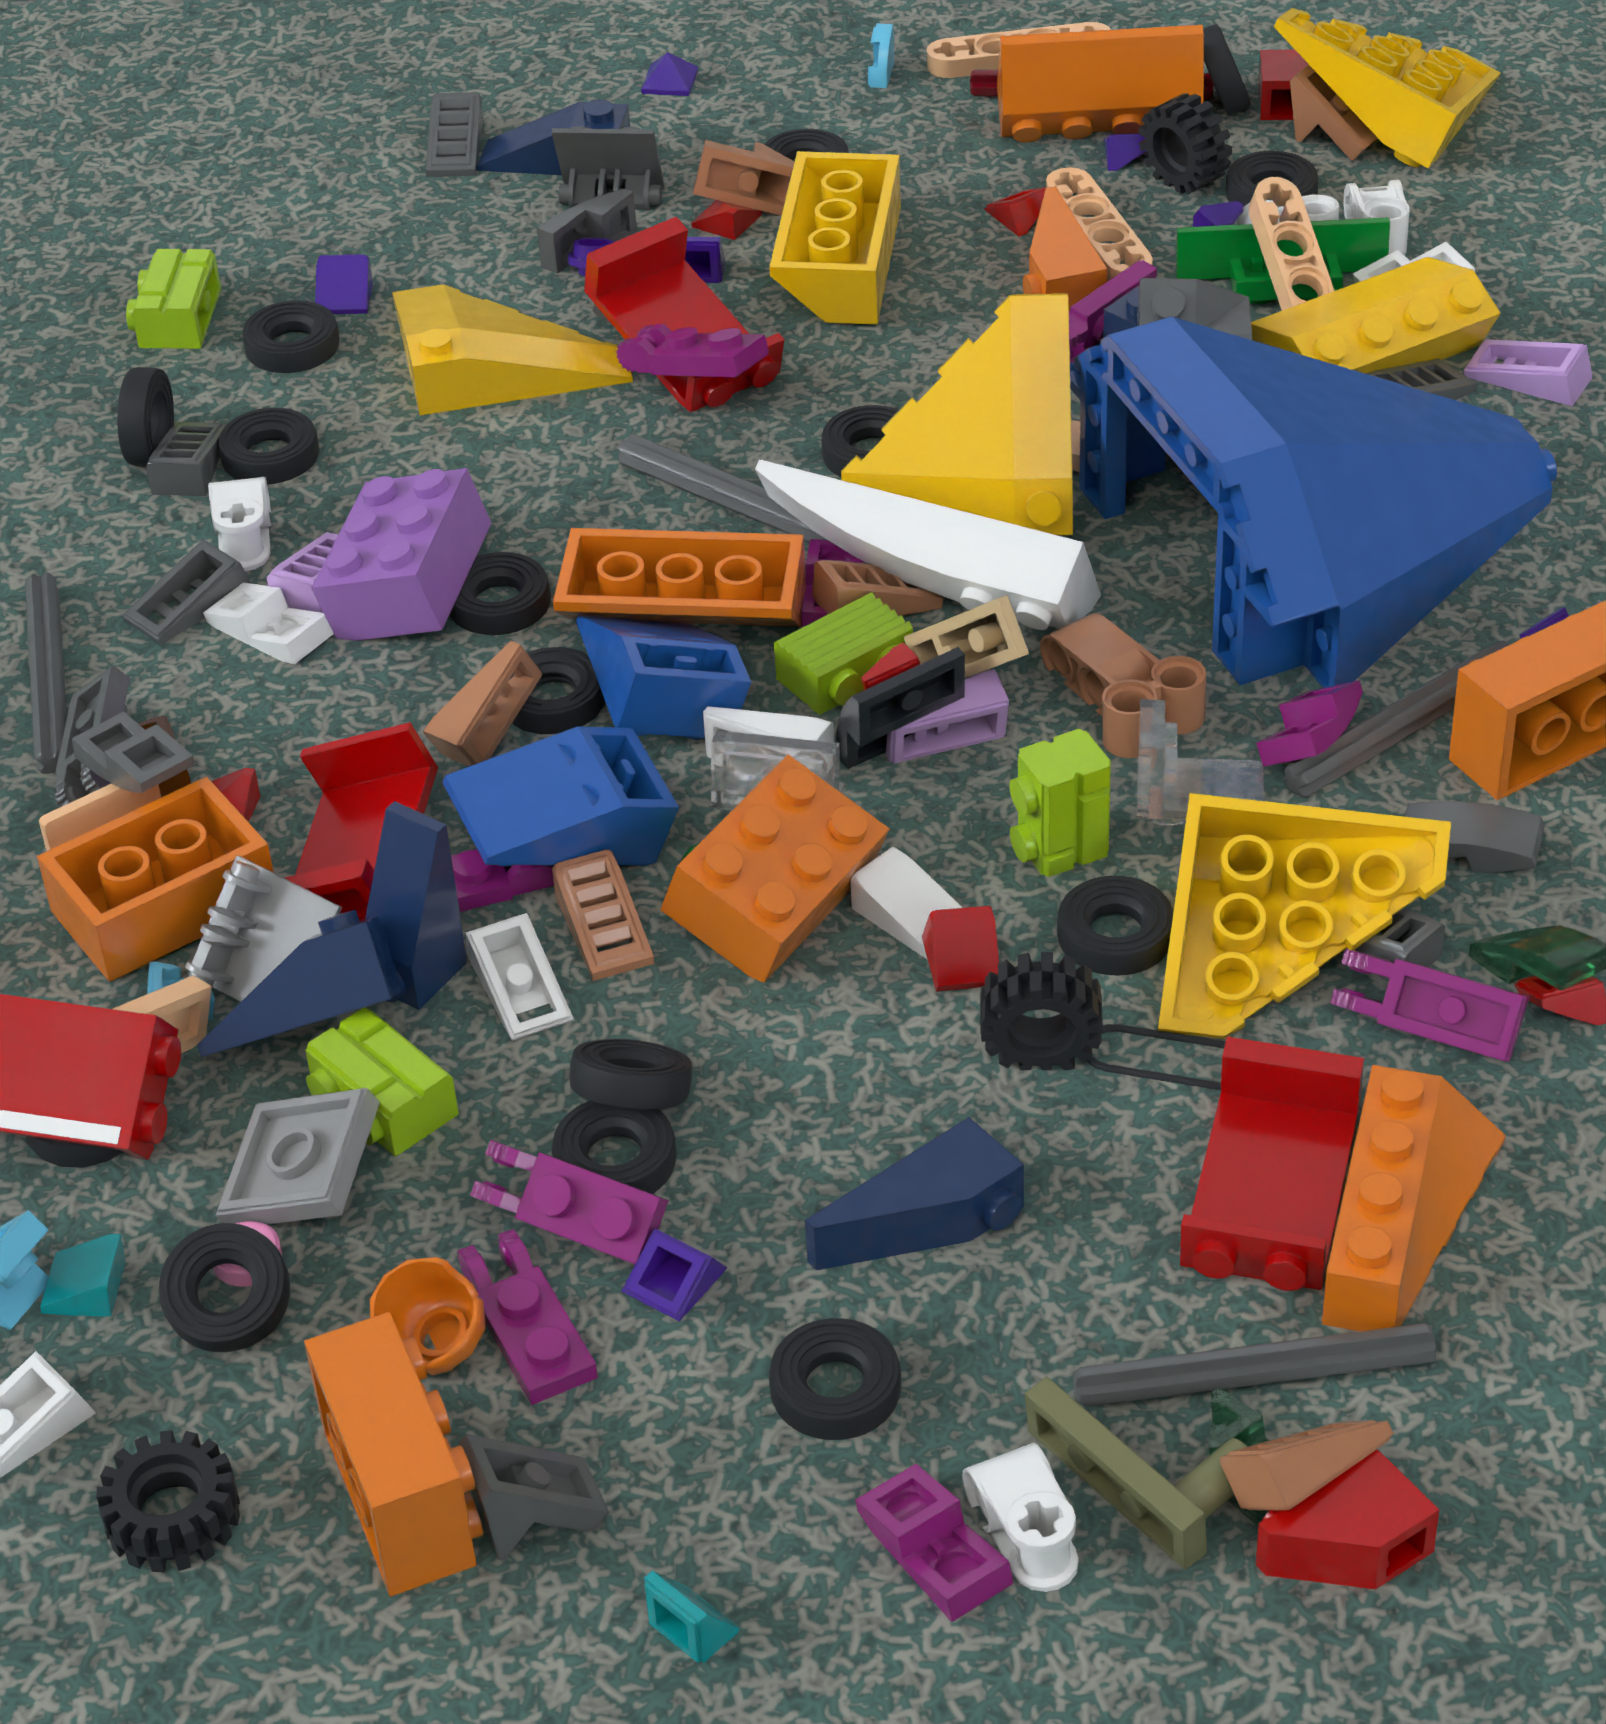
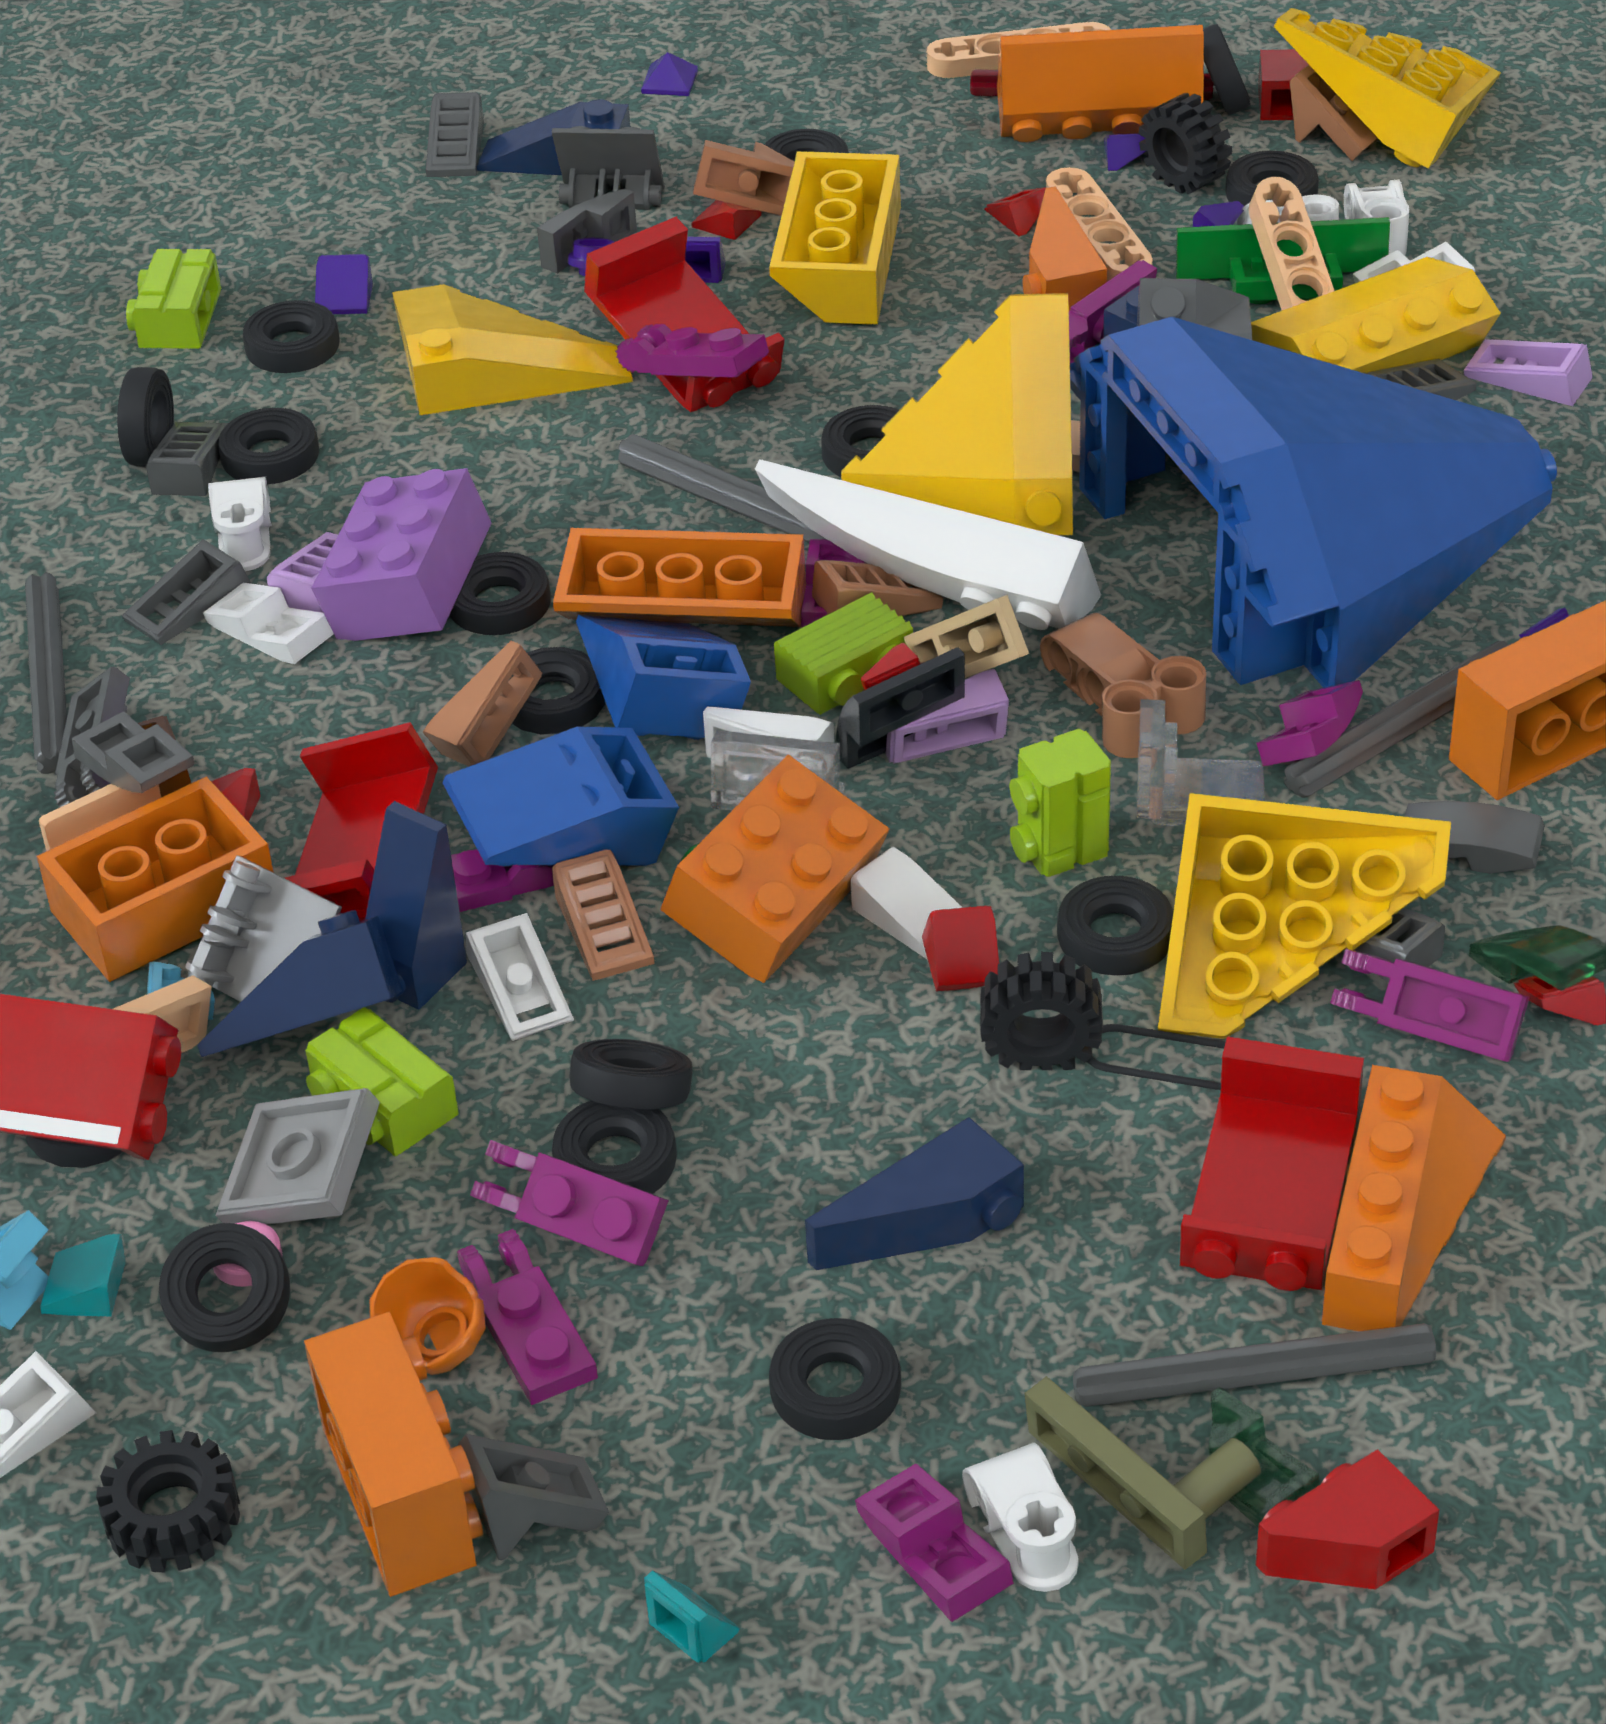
dark purple slope [621,1228,728,1322] -> none
medium azure tile [868,23,894,88] -> none
nougat slope [1220,1420,1394,1510] -> none

